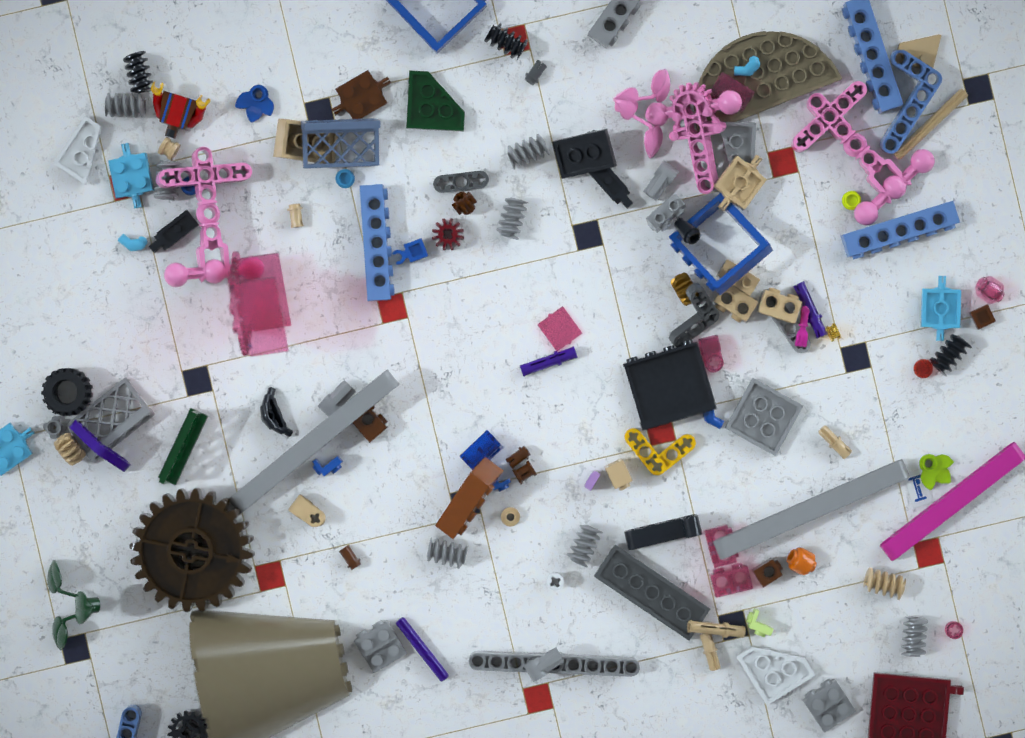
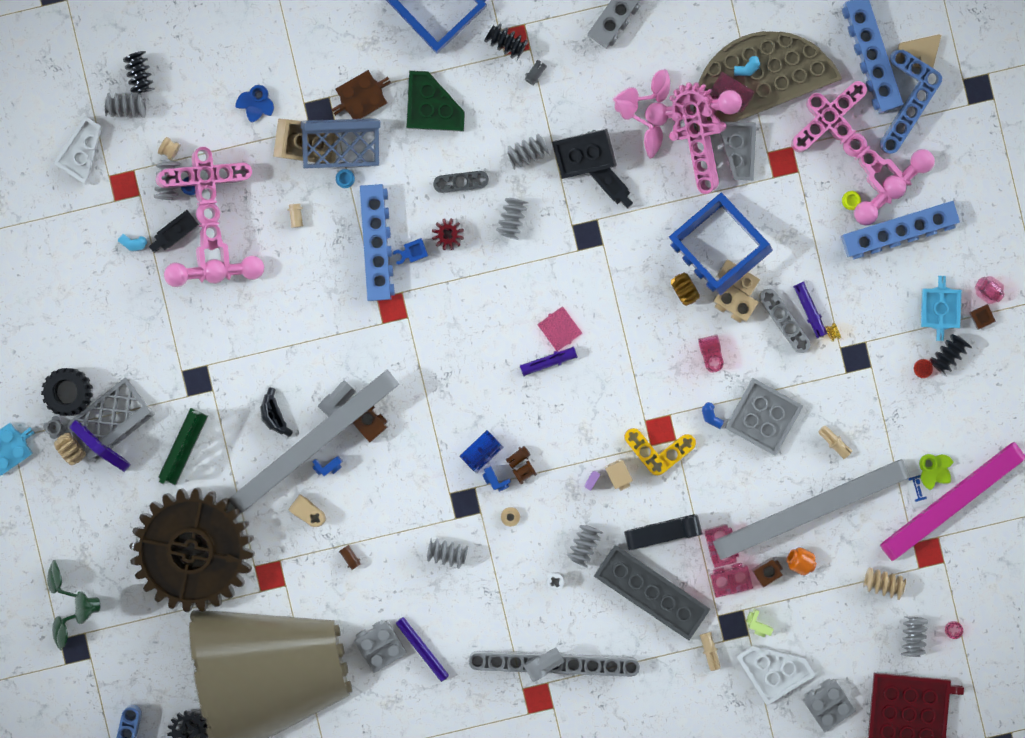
medium azure plate [108,143,154,208] -> none
torso [151,82,210,139] -> none
clear pink windscreen [227,251,291,357] -> none
dark orange wedge [435,457,504,539] -> none
reddish brown gear [452,191,477,215] -> none
black panel [623,340,717,431] -> none
light grey piece [643,161,679,201] -> none
light grey plate [646,193,686,233] -> none
dark grey beam [669,283,719,347] -> none
black cone [674,218,701,245] -> none
tan pin [687,620,746,638] -> none
tan plate [713,155,767,211] -> none
tan brick [757,288,802,324] -> none
dark pink piece [795,306,810,347] -> none
tan axle [893,89,968,160] -> none

